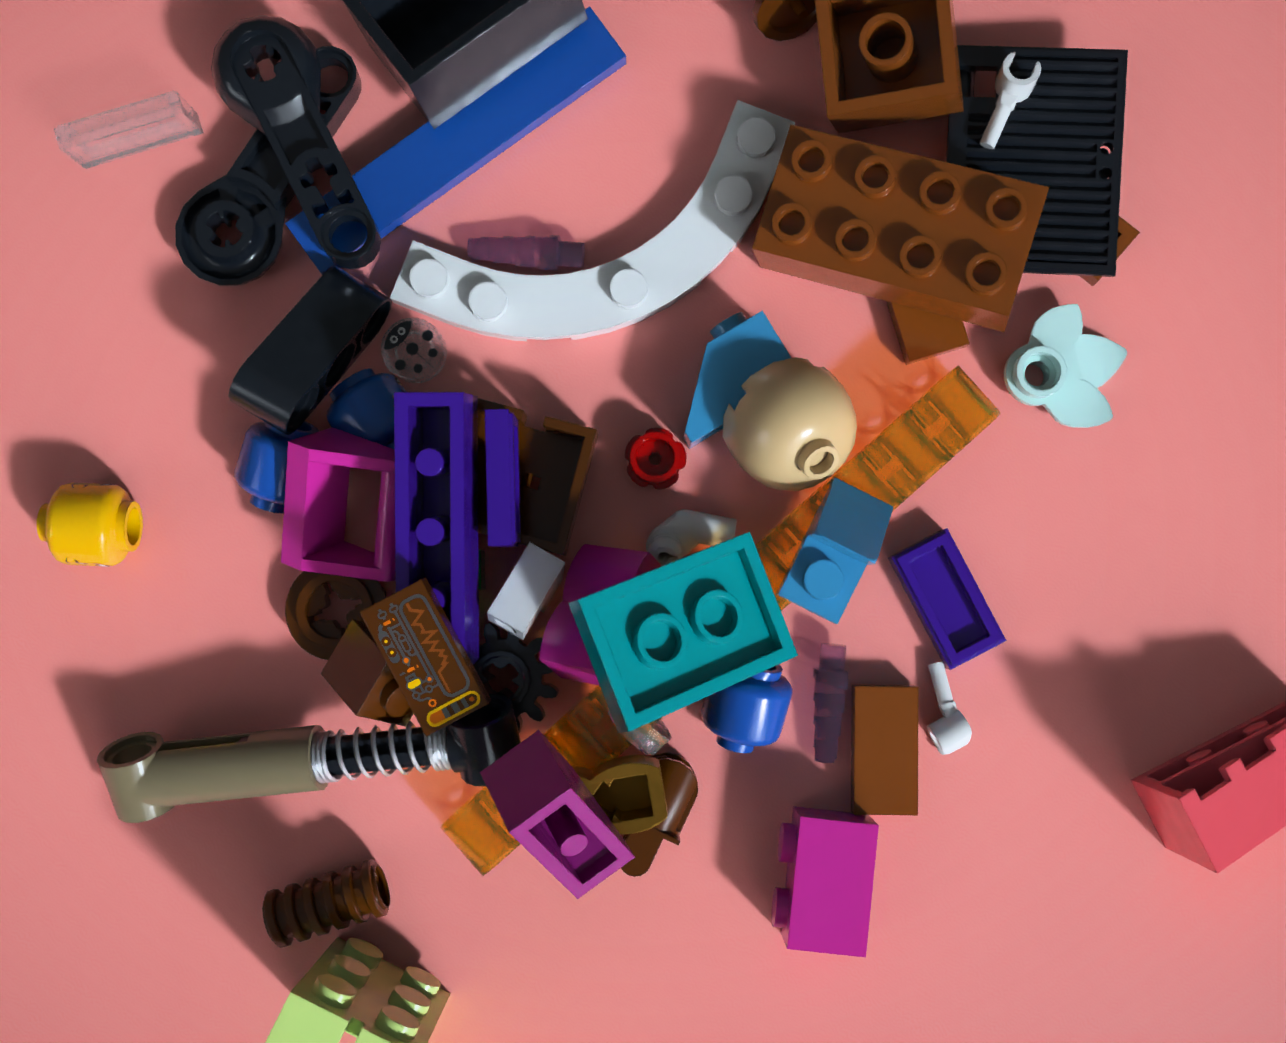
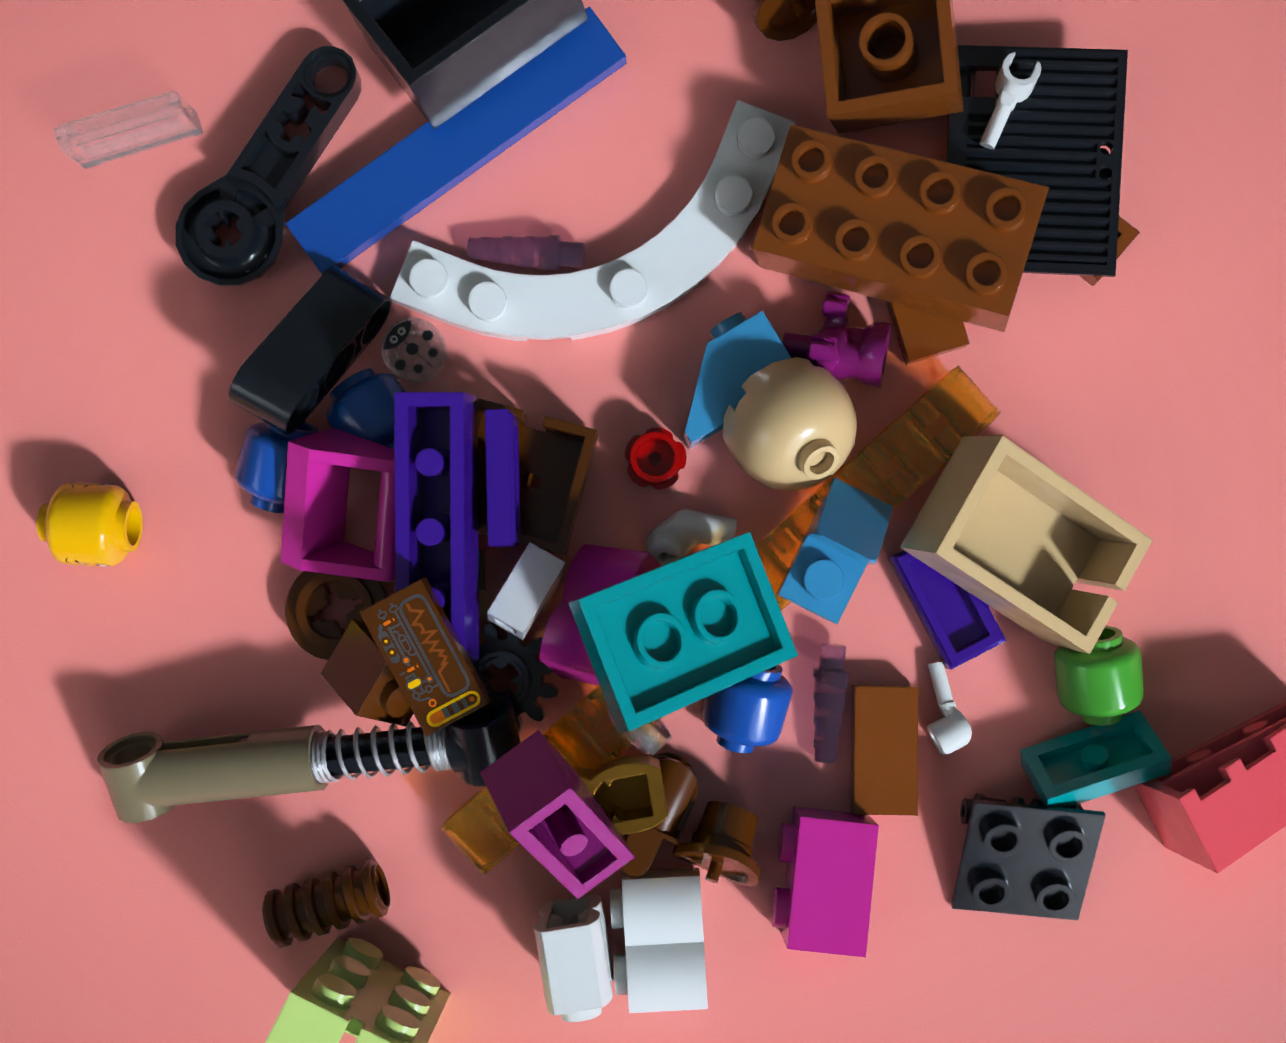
black beam [211,15,381,269] -> none
light aqua plate [1004,304,1128,428] -> none
none -> white brick [534,894,614,1022]
none -> white brick [610,868,708,1013]
none -> reddish brown piece [672,801,761,887]
none -> magenta piece [782,292,891,388]
none -> tan piece [900,435,1153,654]
none -> black hinge [951,793,1106,920]
none -> teal plate [1020,710,1172,808]
none -> bright green head [1054,626,1144,726]

